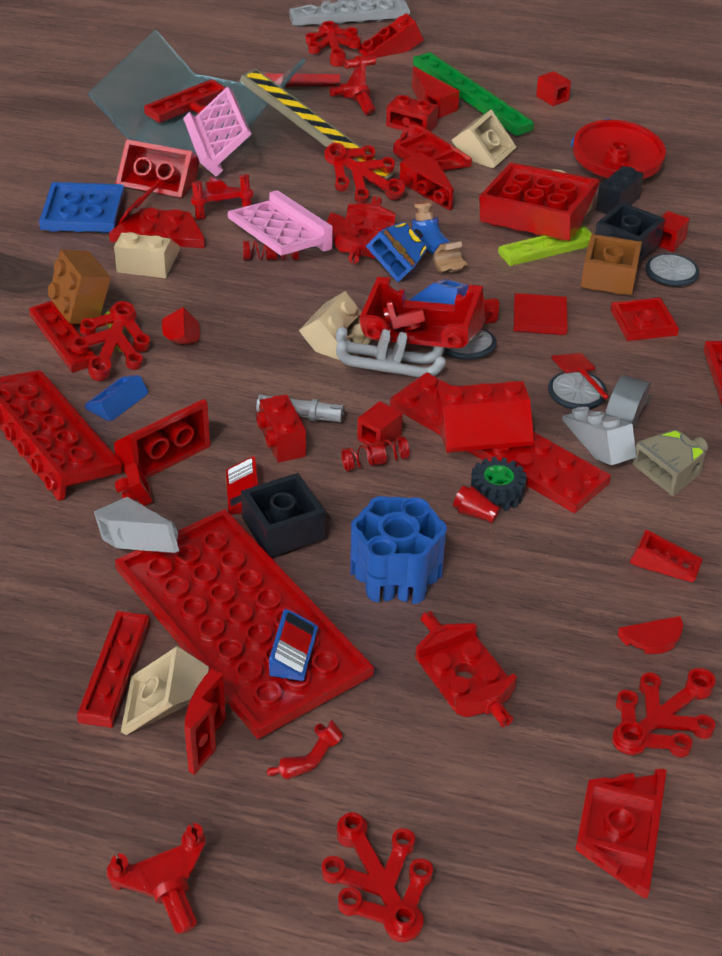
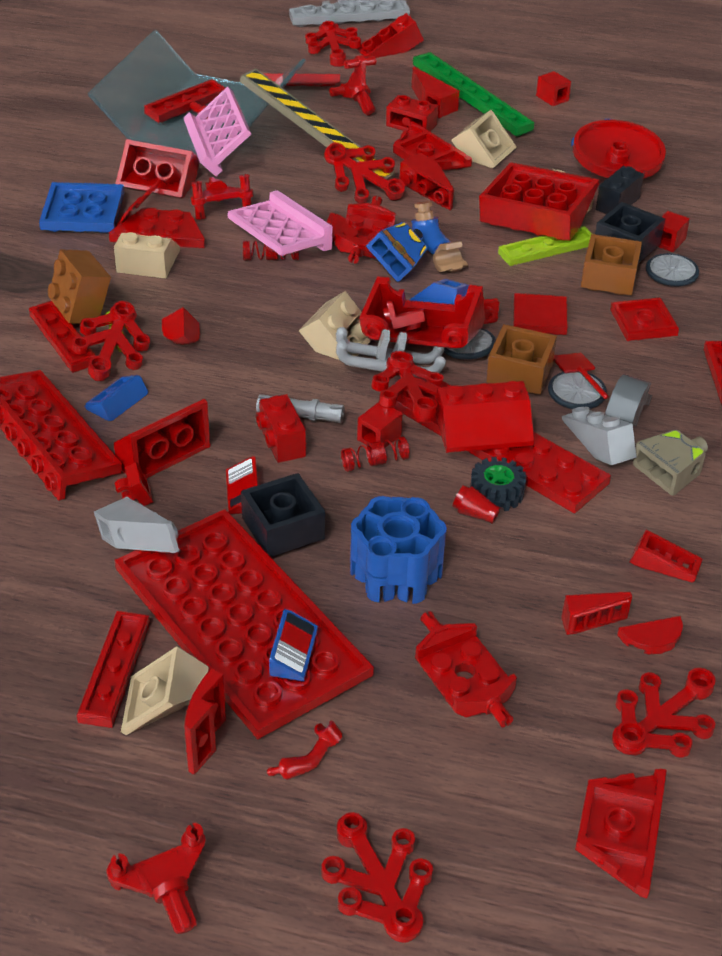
none -> red plant [371,351,444,422]
none -> dark orange brick [486,324,557,395]
none -> red slope [561,592,632,635]

